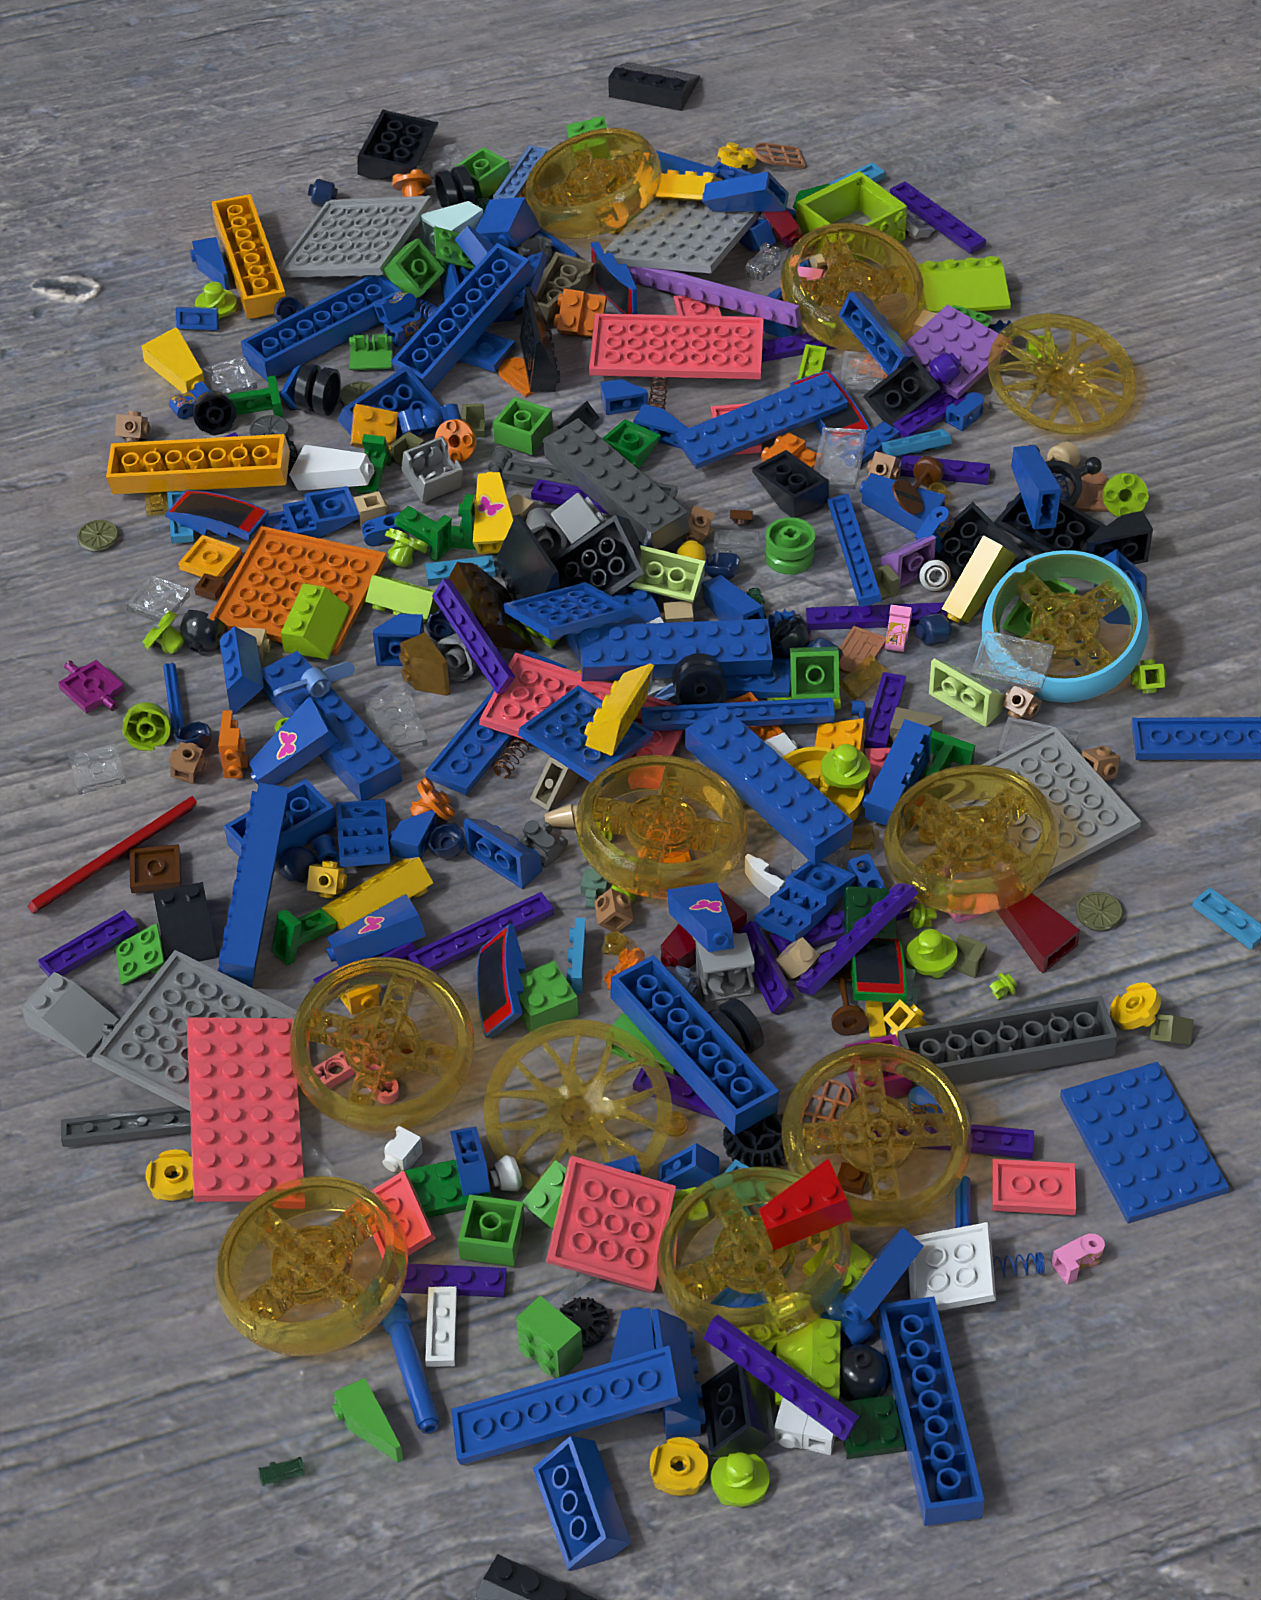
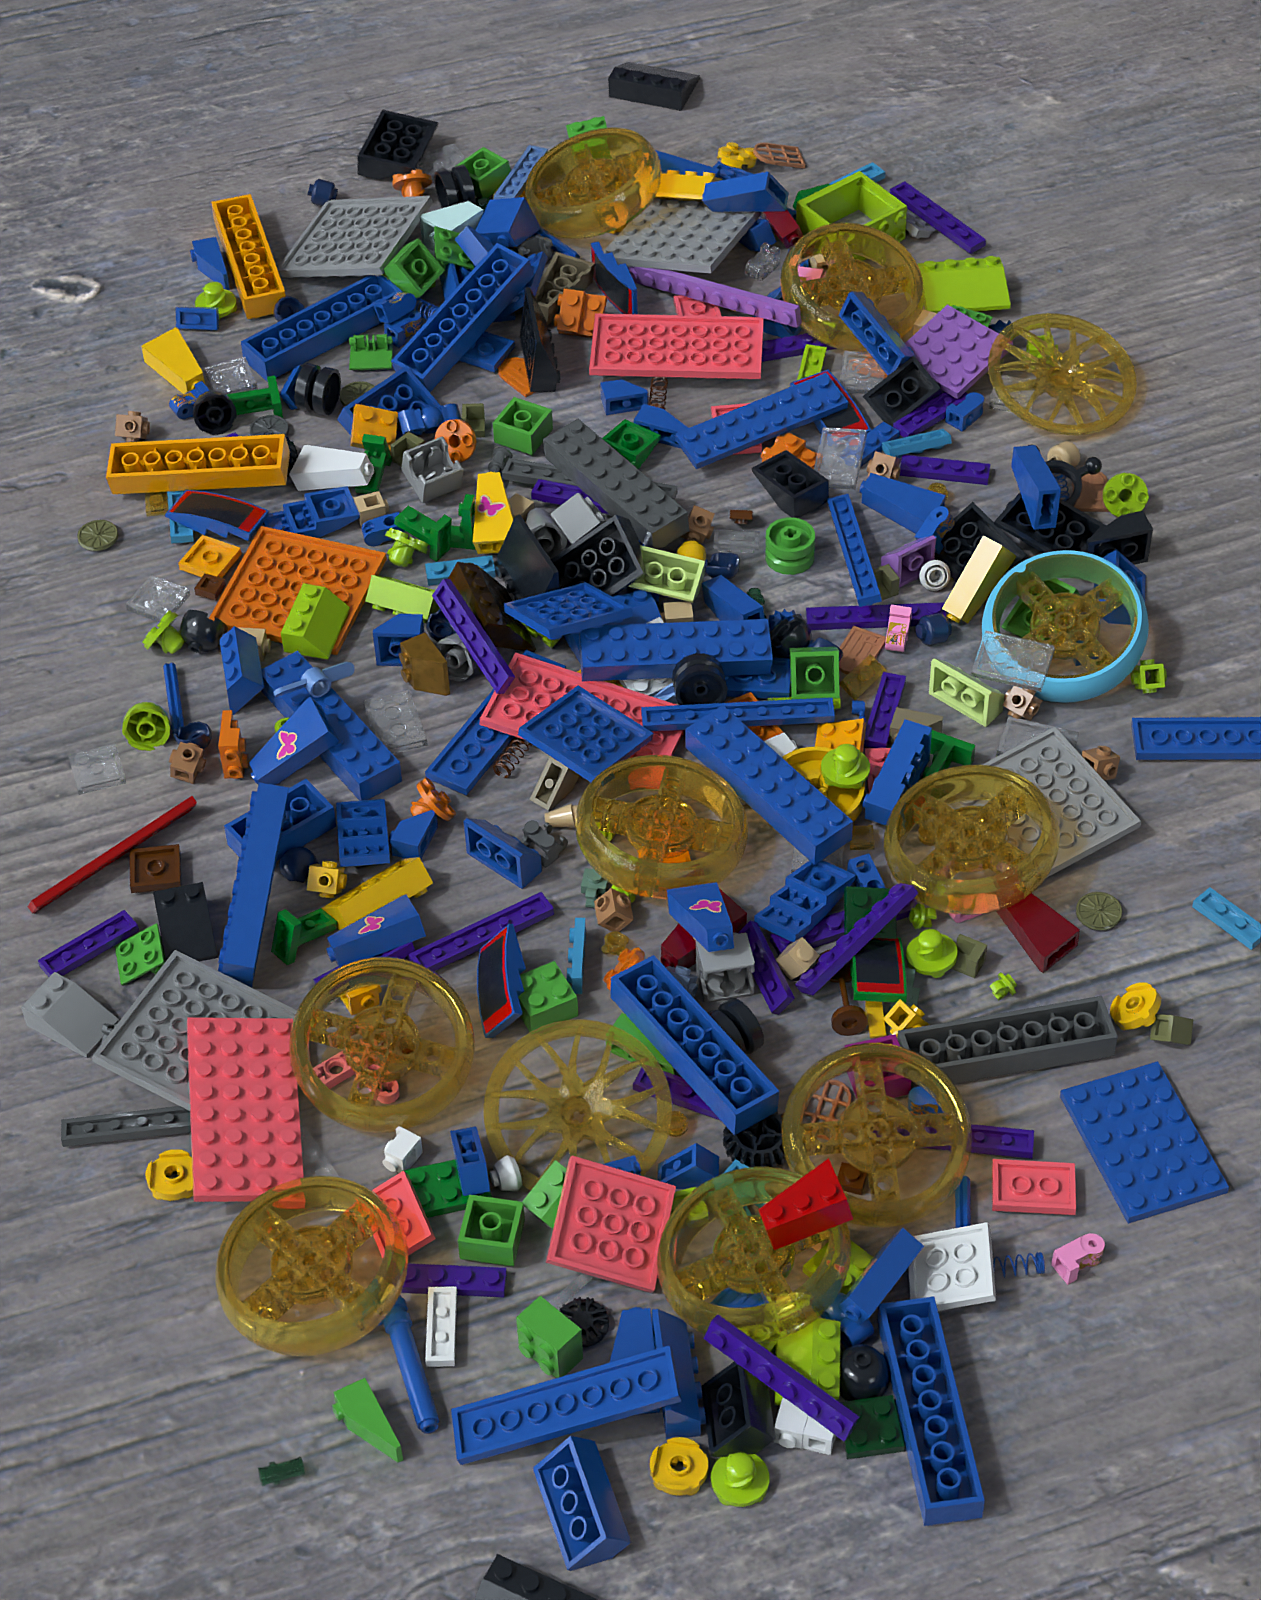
magenta plate [58,659,125,714] -> none
blue bush [313,835,339,864] -> none
dark blue hair [428,823,466,859] -> none
black plate [556,401,600,430] -> none
yellow slope [584,664,654,756] -> none
white slope [745,854,785,898] -> none
reddish brown piece [892,456,944,515] -> none
dark purple head [929,352,962,384] -> none

